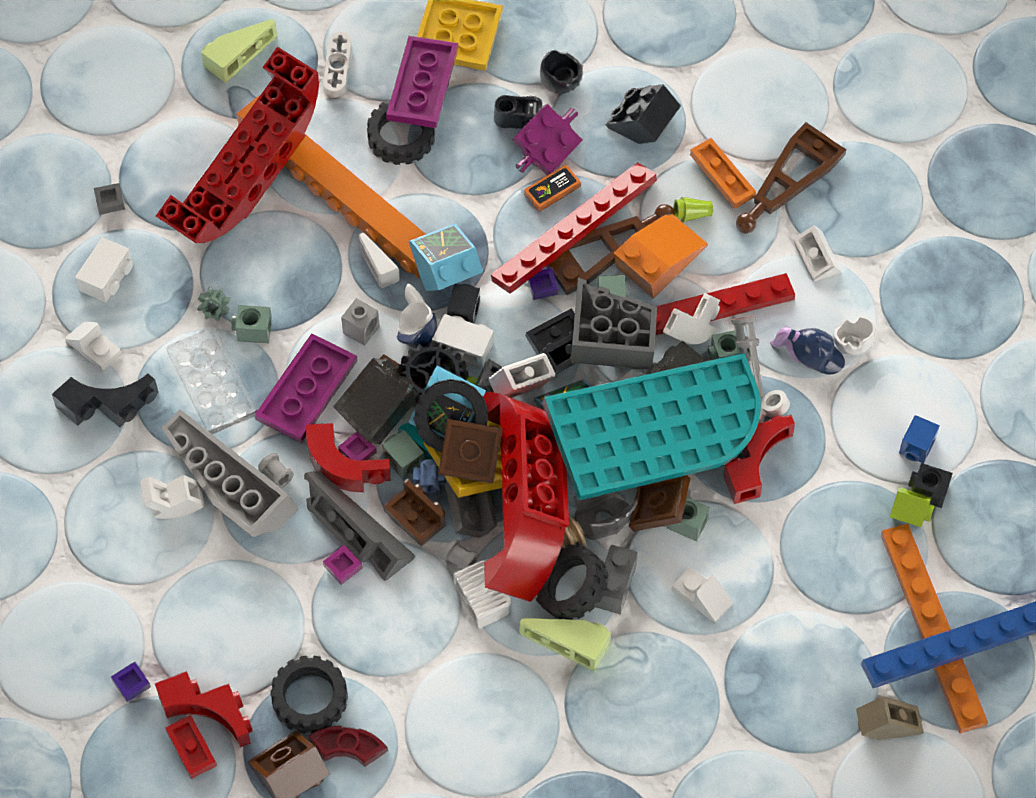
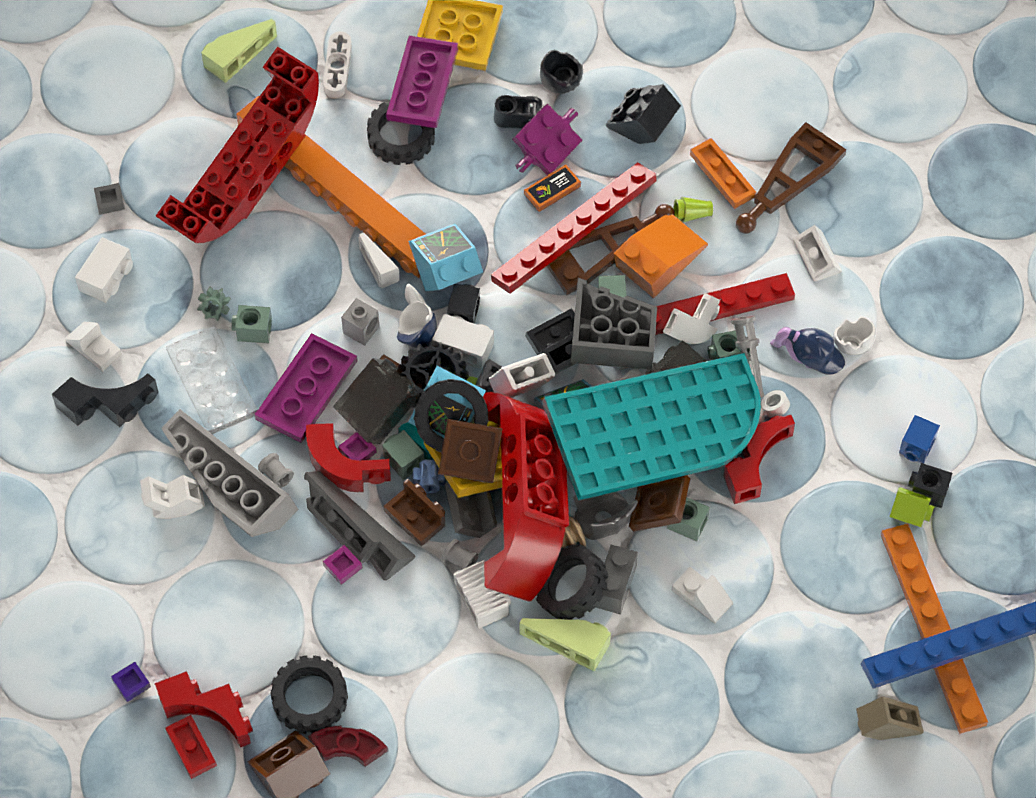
dark purple plate [528,268,559,300] -> none

